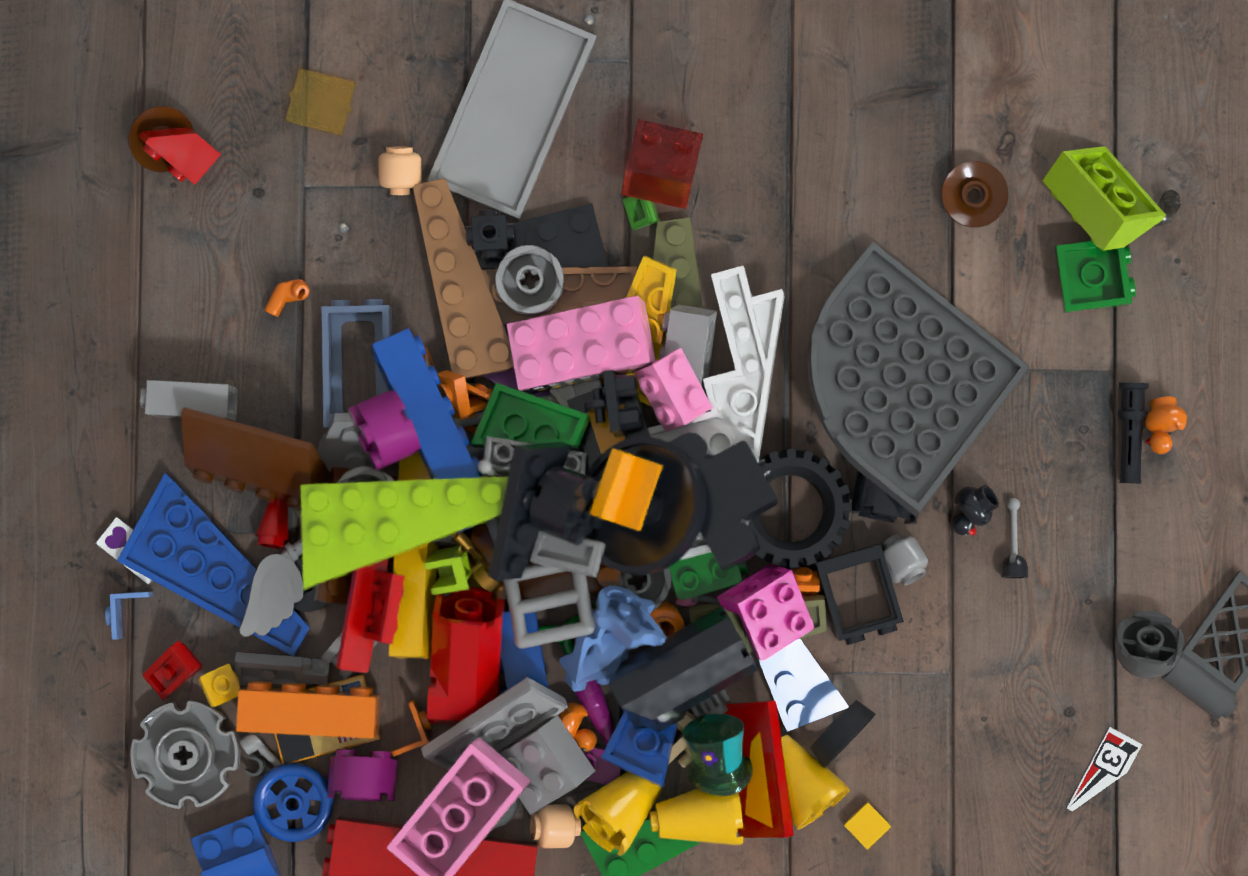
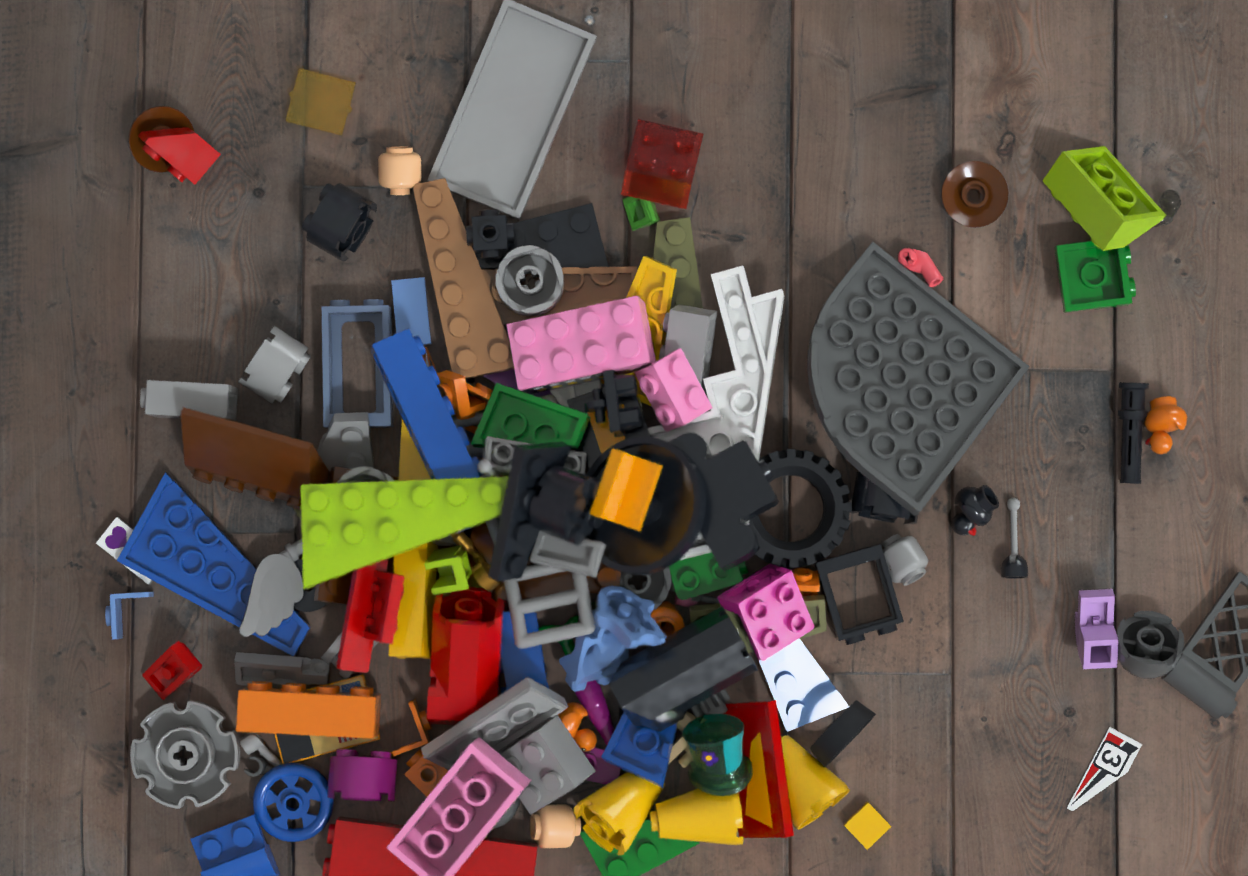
yellow bracket [199,664,241,707] -> none
red cone [255,498,288,549] -> none
orange arm [264,279,310,317] -> none
magenta brick [348,389,420,470] -> none
none -> light grey brick [238,326,311,404]
none -> black brick [302,183,377,262]
none -> medium blue tile [391,277,432,345]
none -> orange brick [404,749,449,797]
none -> coral arm [898,248,943,287]
none -> lavender brick [1075,589,1118,669]

